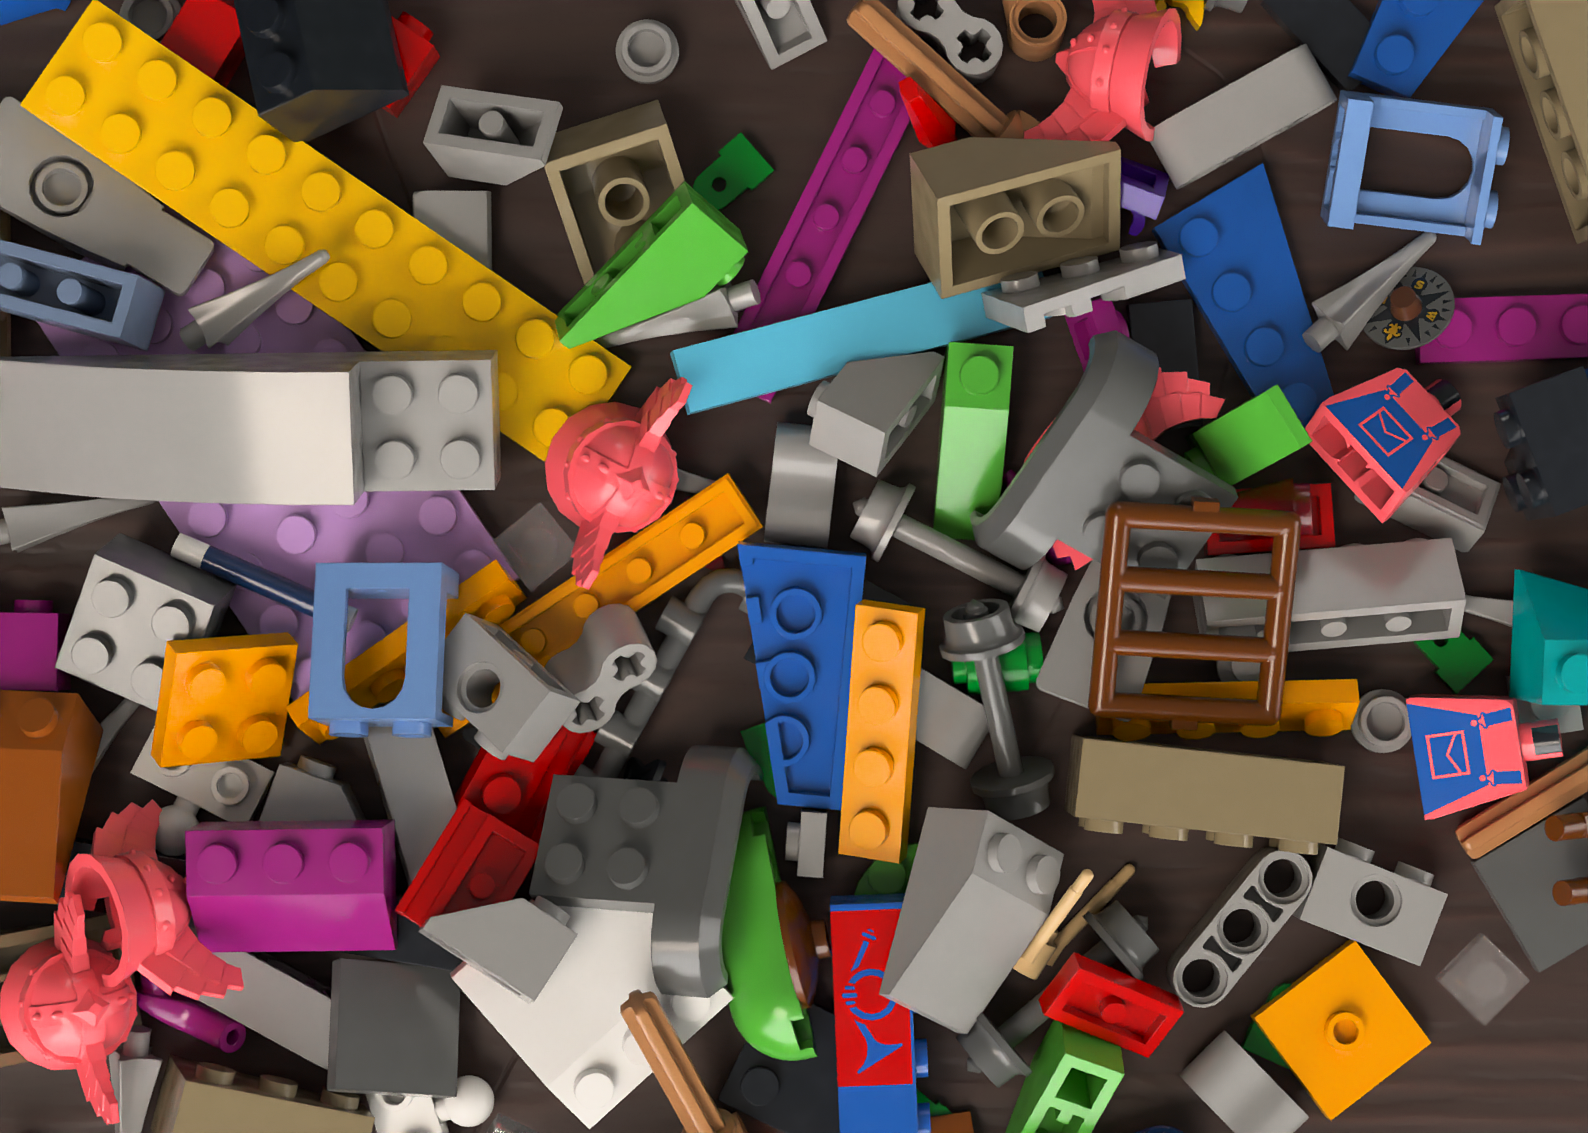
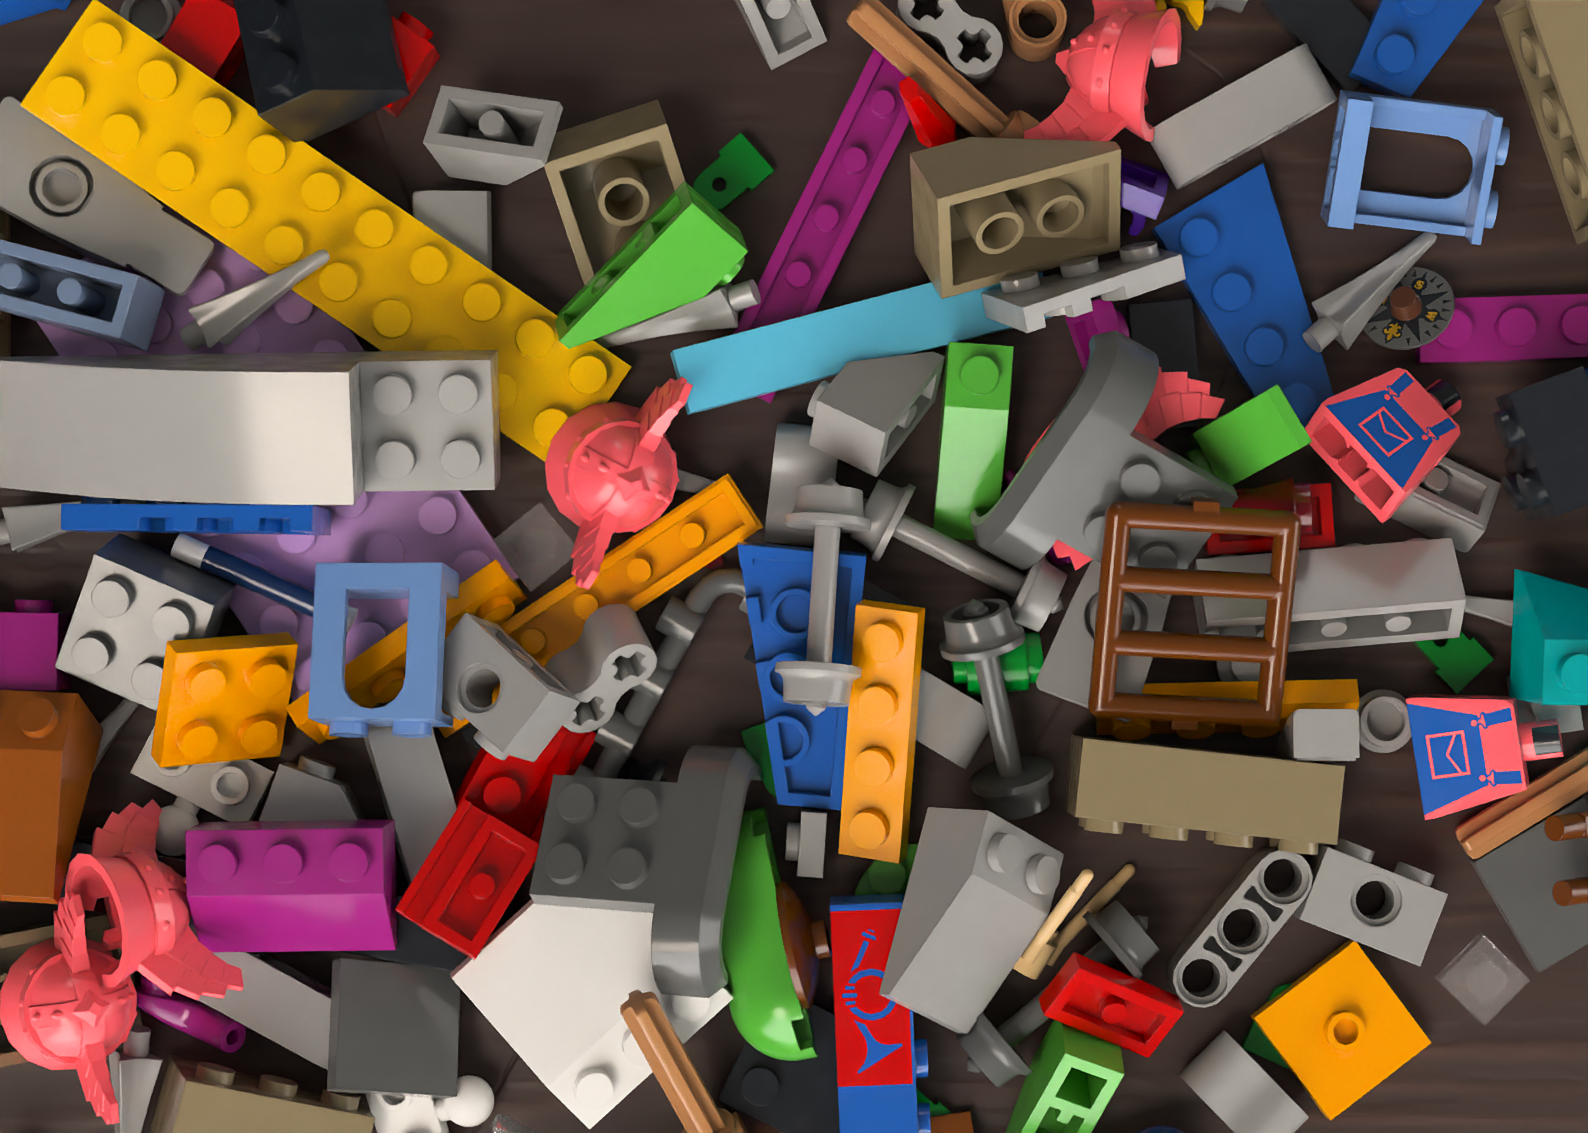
light grey slope [418,896,578,1003] -> none
light grey plate [616,19,679,84] -> none
none -> blue wing [61,496,331,535]
none -> light grey piece [775,477,871,716]
none -> light grey slope [1274,709,1360,761]

